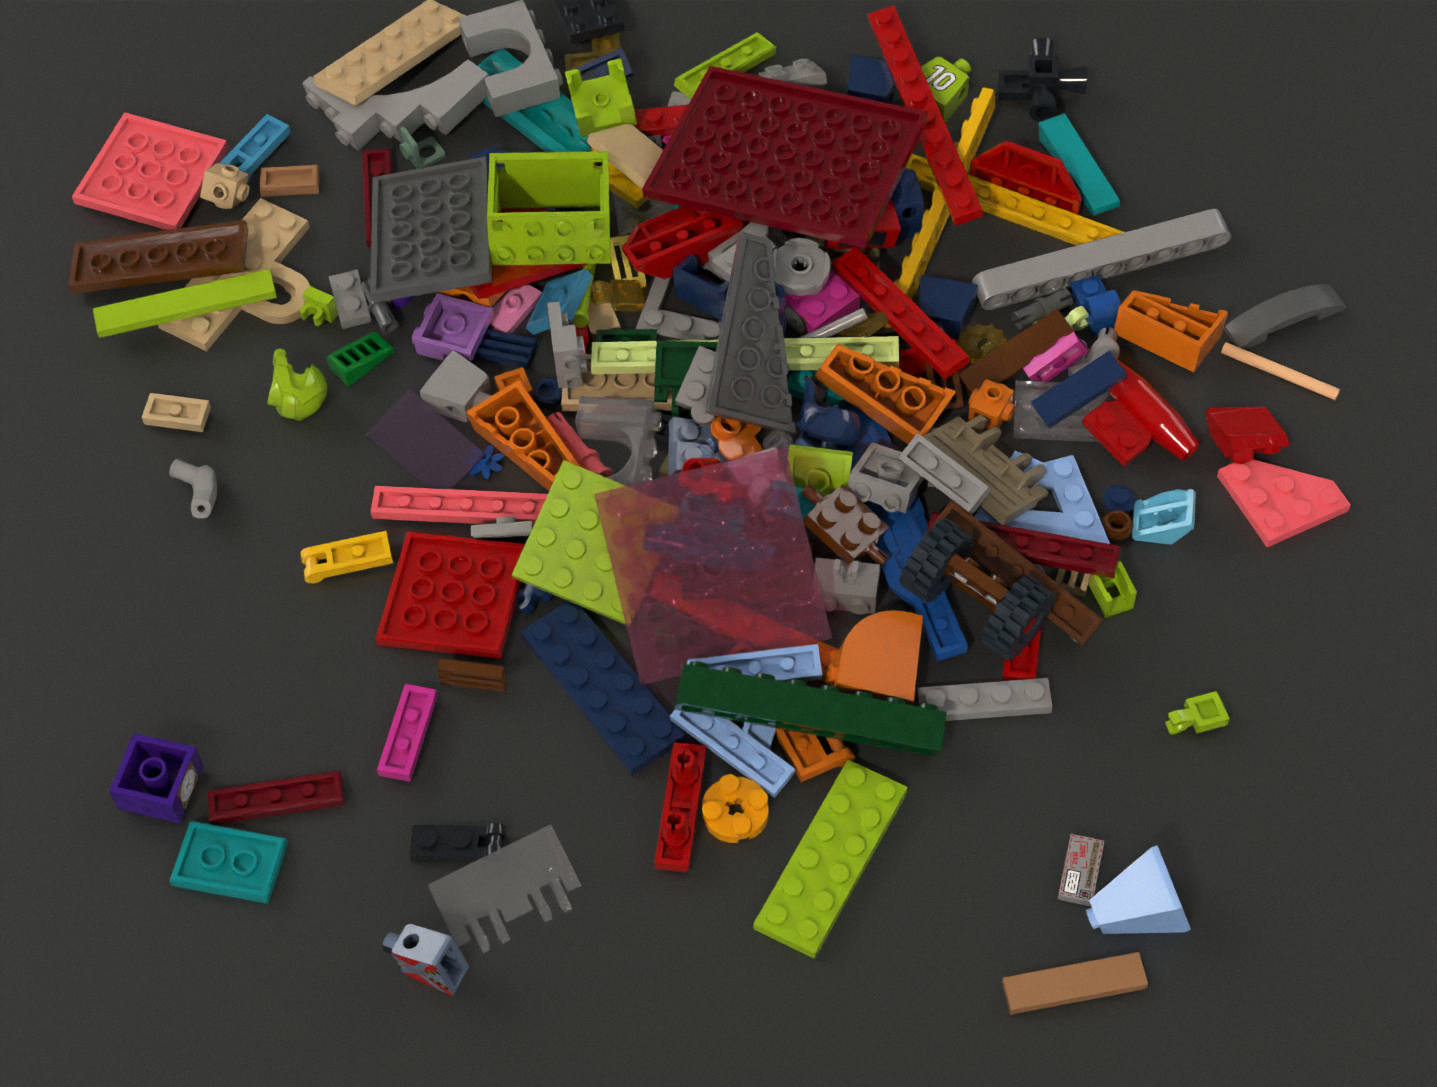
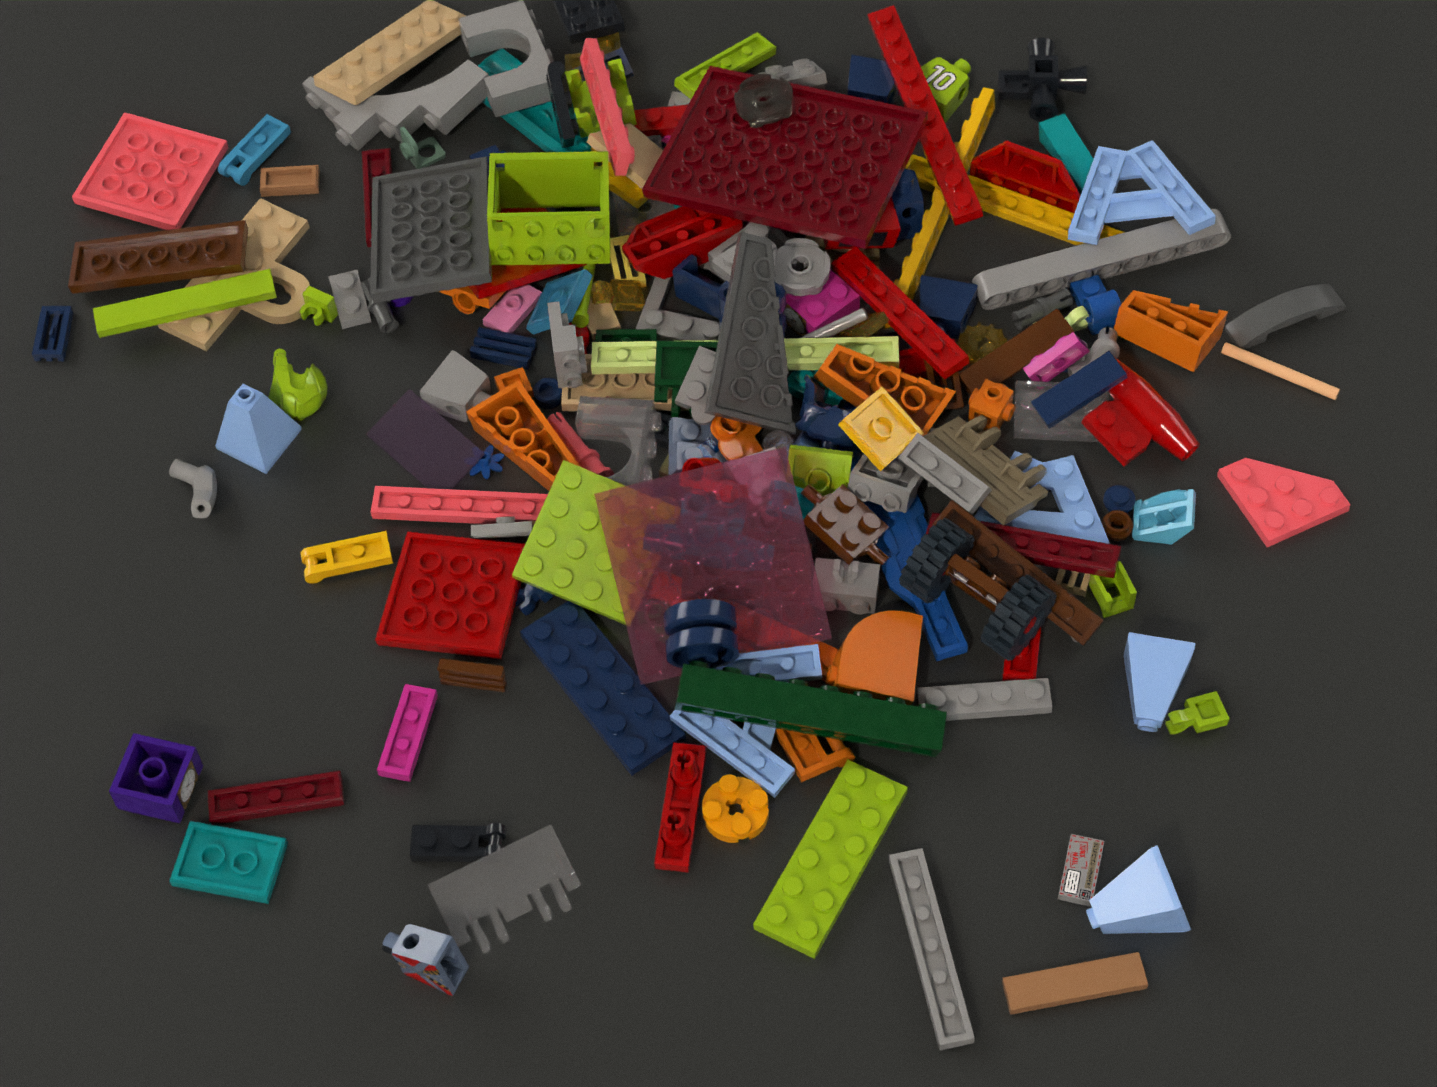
tan plate [142,393,211,432] -> none
tan brick [200,163,250,209] -> none
green slope [326,331,395,387] -> none
medium lavender plate [412,293,494,362] -> none
red slope [1205,407,1290,464] -> none
none -> dark blue tile [32,306,74,362]
none -> light blue slope [215,384,302,474]
none -> black plate [546,61,579,148]
none -> coral plate [580,38,635,176]
none -> dark blue wheel [663,599,739,669]
none -> clear smoke plate [734,74,794,128]
none -> yellow plate [838,387,924,472]
none -> light grey plate [889,848,975,1050]
none -> light blue plate [1068,140,1216,245]
none -> light blue slope [1123,632,1195,732]

